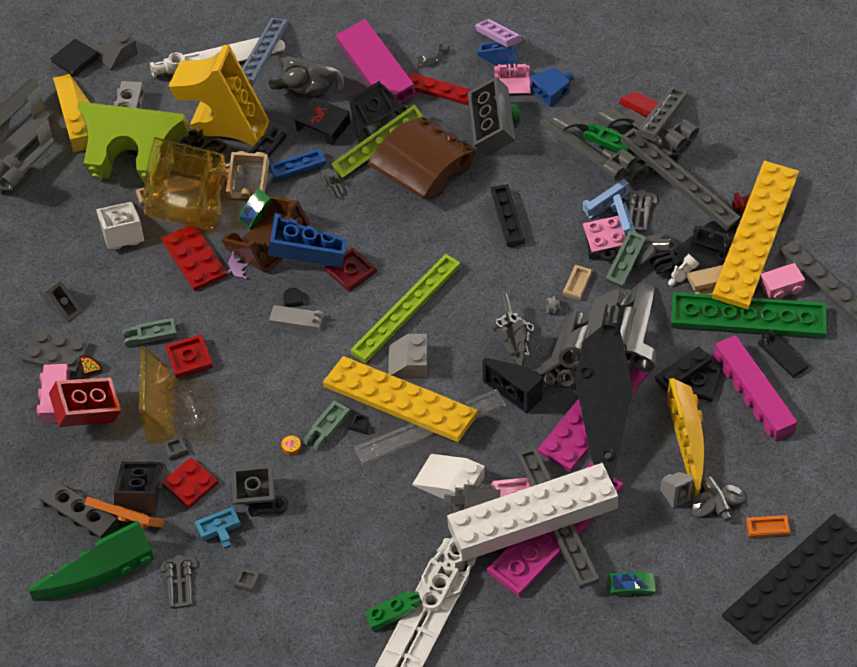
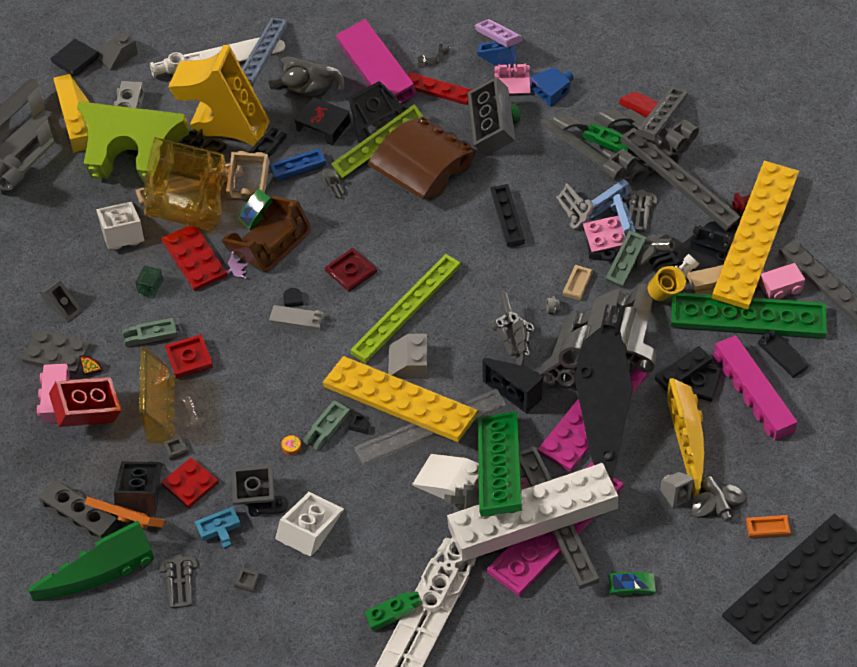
blue wedge [268,213,347,268] -> none
none -> clear green brick [135,265,164,297]
none -> white slope [275,492,344,557]
none -> green plate [478,411,522,517]
none -> light grey piece [556,183,593,229]
none -> yellow hat [647,266,686,301]

